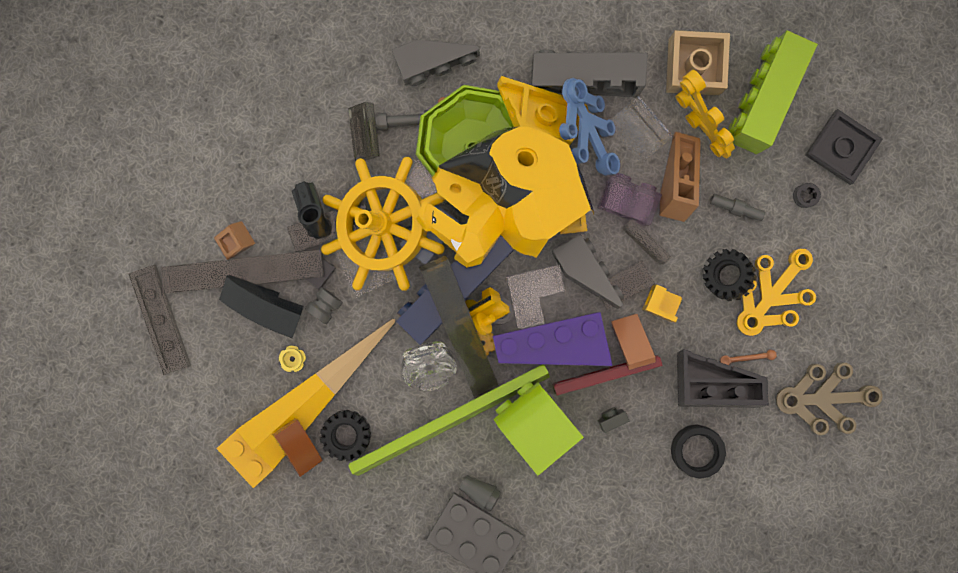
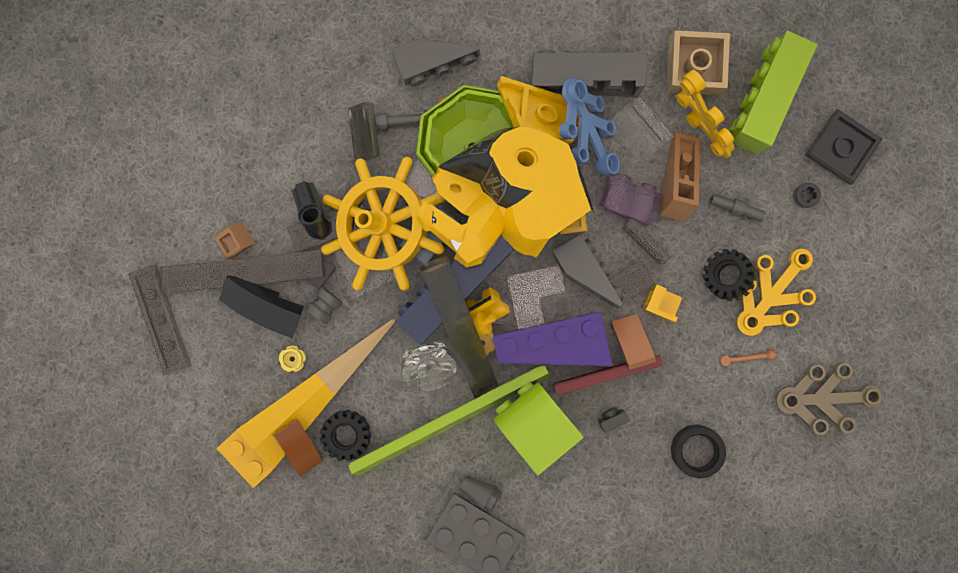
black wedge [677,349,769,408] -> none

